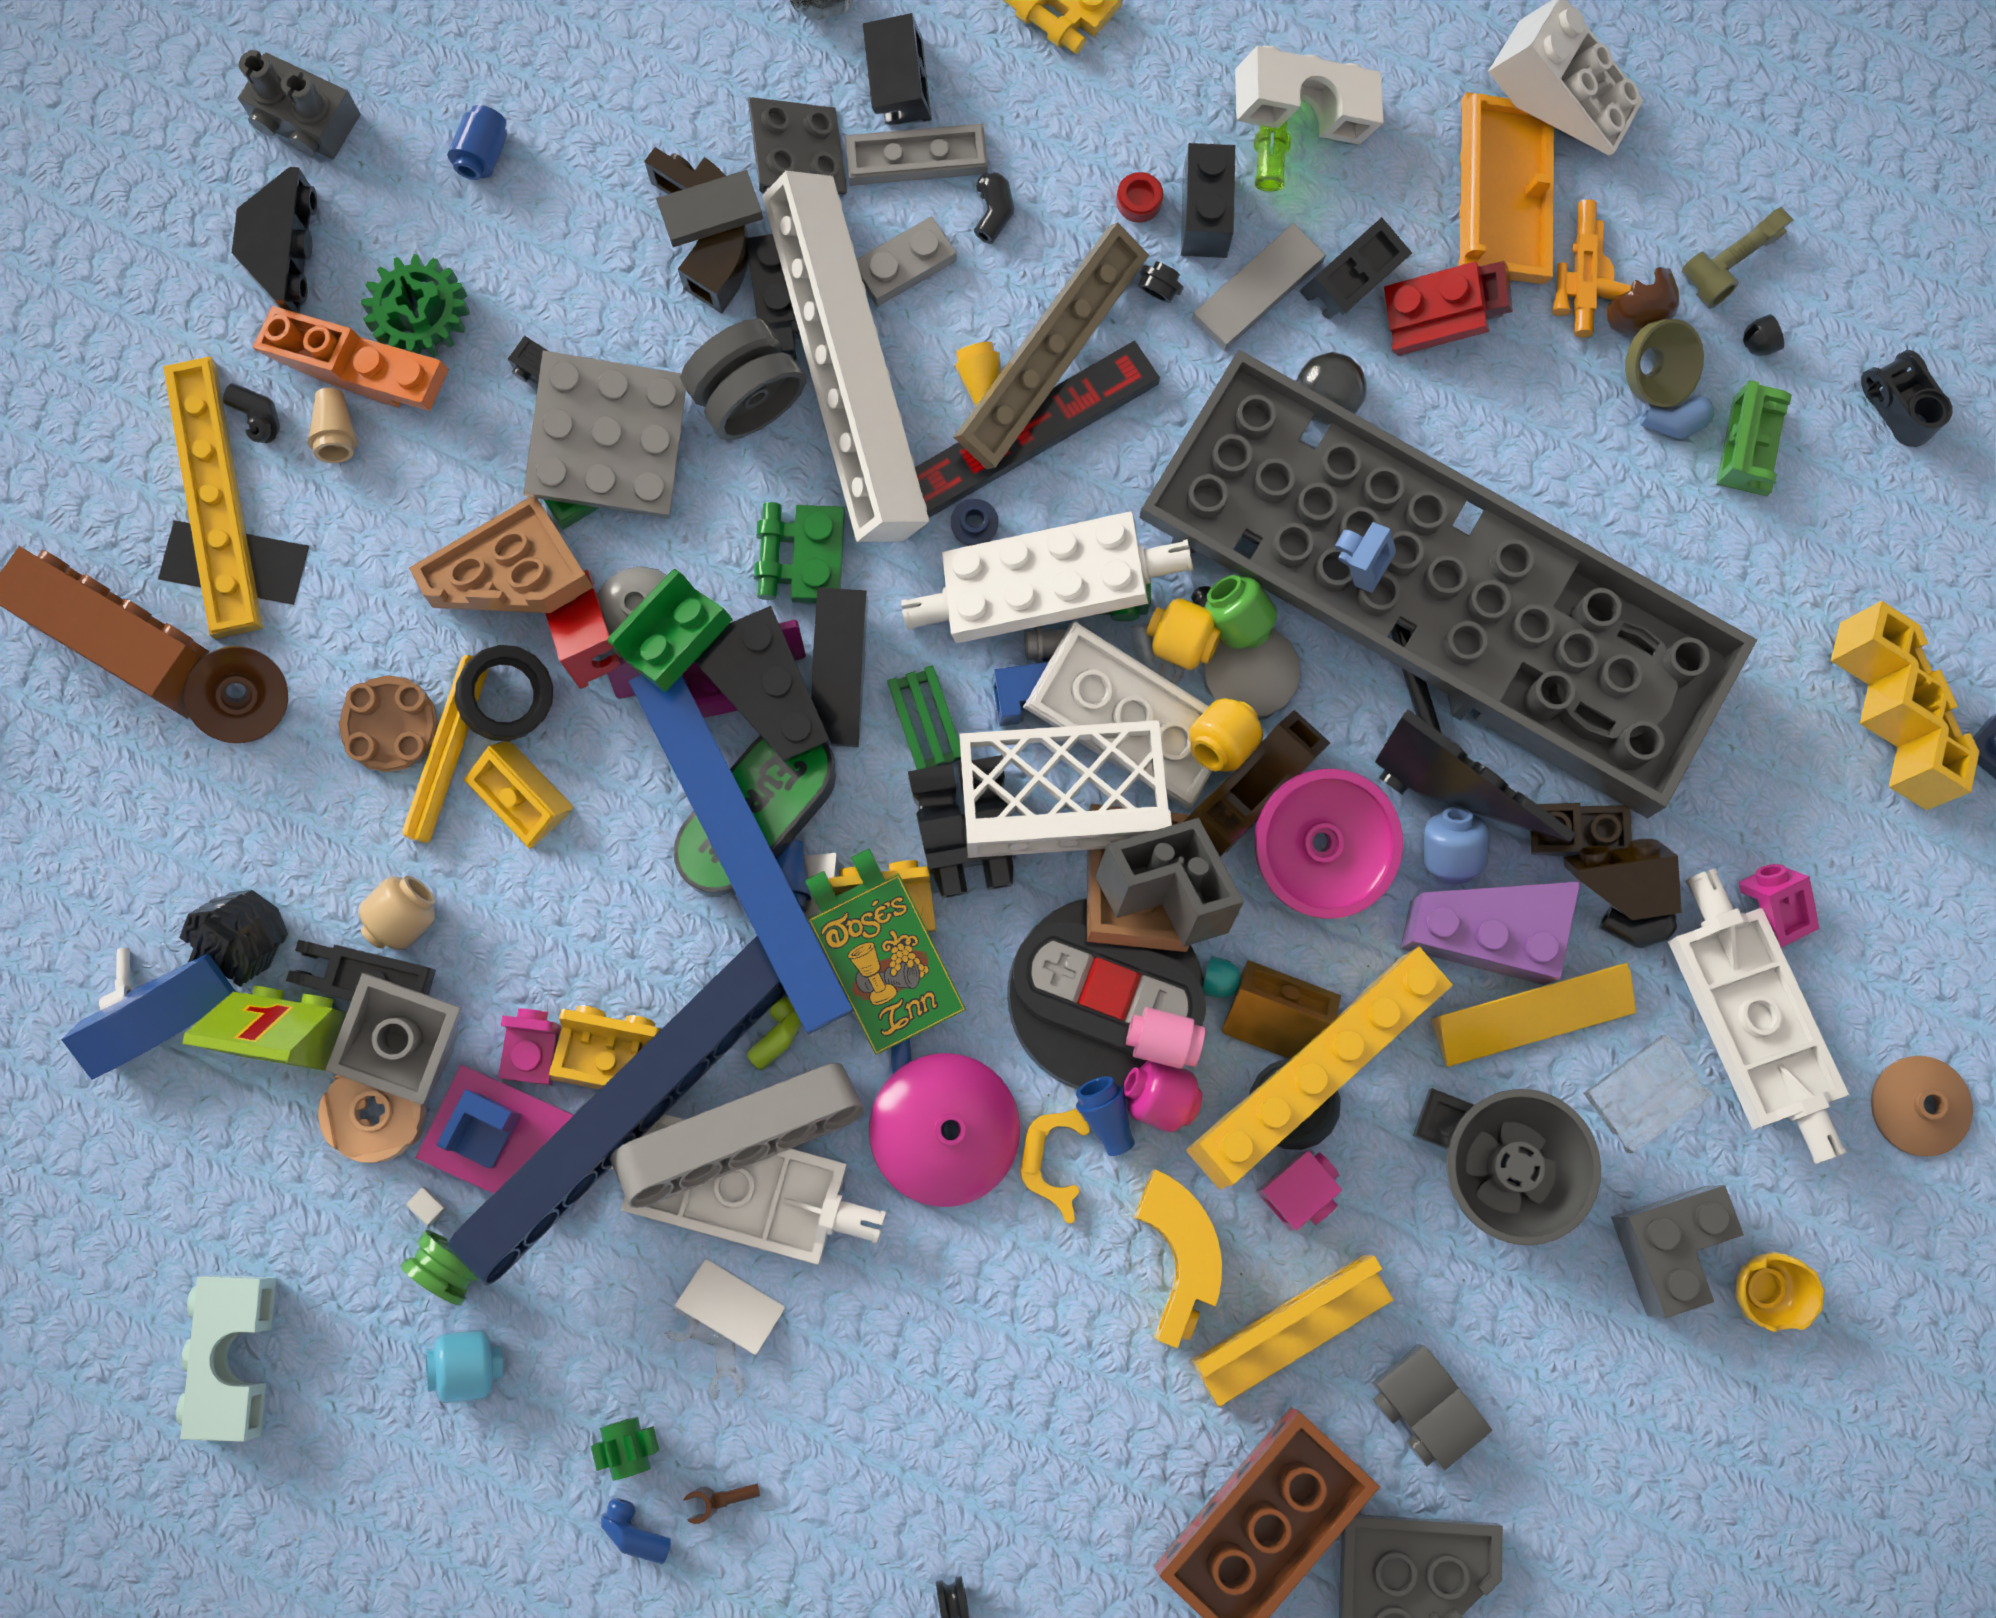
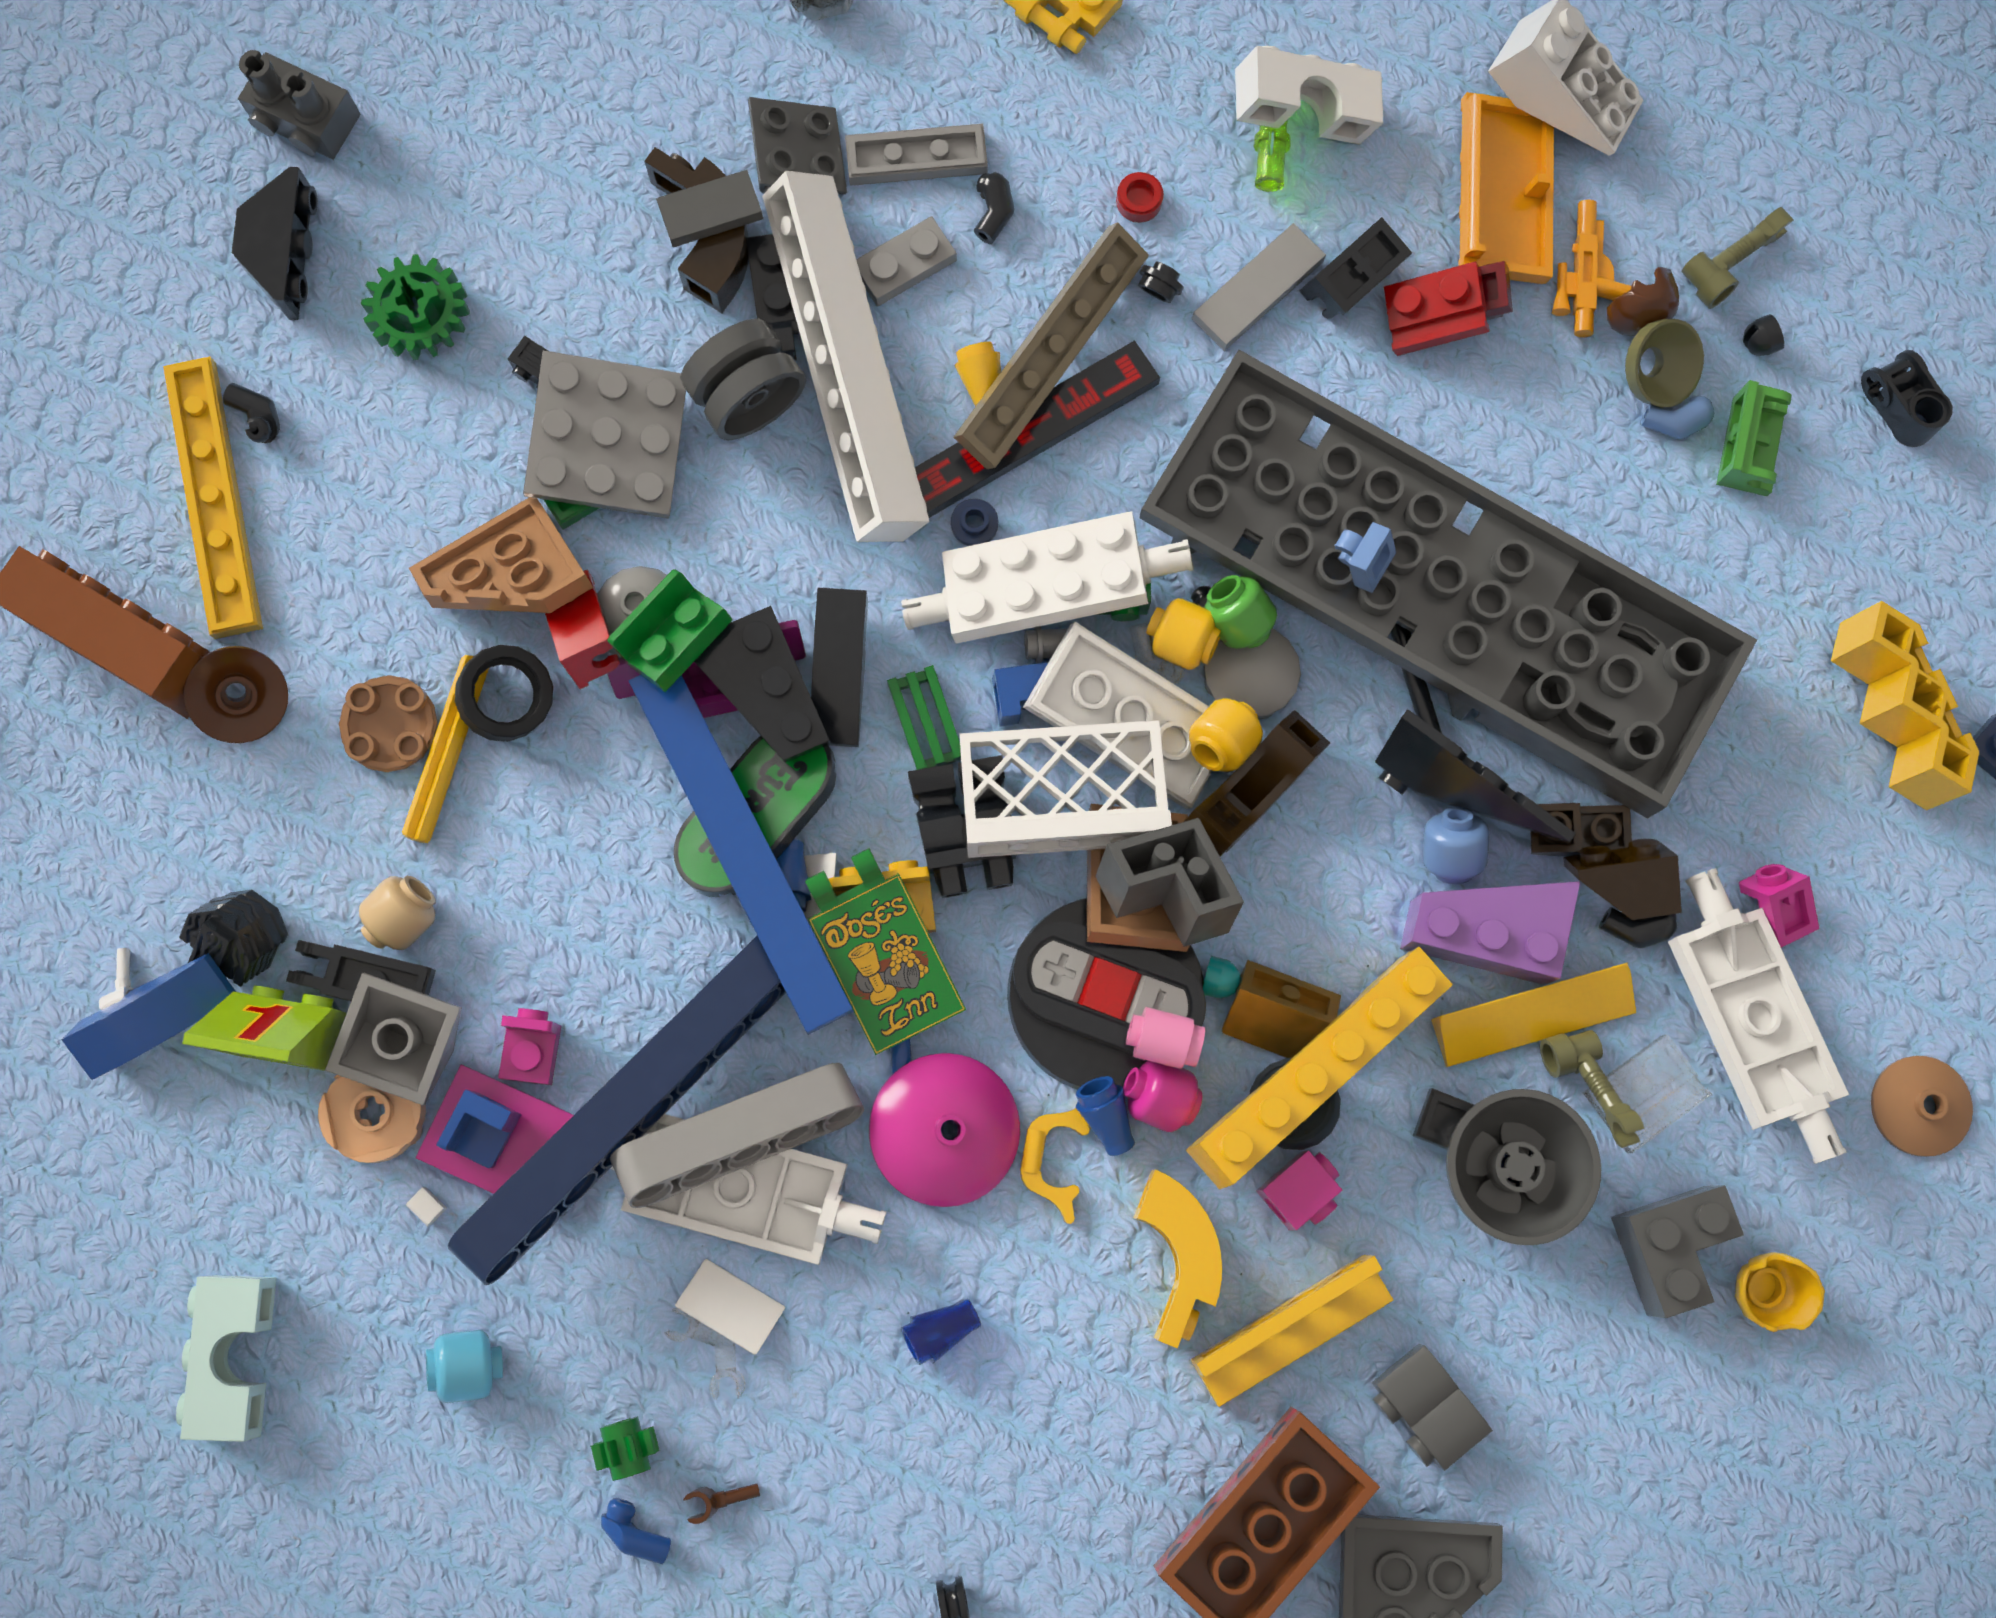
black sticker [158,520,309,605] -> none
orange slope [252,306,449,411] -> none
tan cone [308,388,358,463] -> none
bright green wheel [400,1230,479,1306] -> none
blue brick [447,105,507,180] -> none
yellow slope [463,741,573,849] -> none
yellow bracket [549,1006,661,1090] -> none
lime arm [746,996,802,1070] -> none
green plate [754,502,845,604] -> none
black hinge [863,13,932,125] -> none
black brick [1181,143,1236,258] -> none
dark pink dish [1254,769,1403,919] -> none
clear smoke hair [1296,352,1367,425] -> none
none -> clear blue cone [901,1299,981,1365]
none -> olive brick [1540,1030,1645,1148]

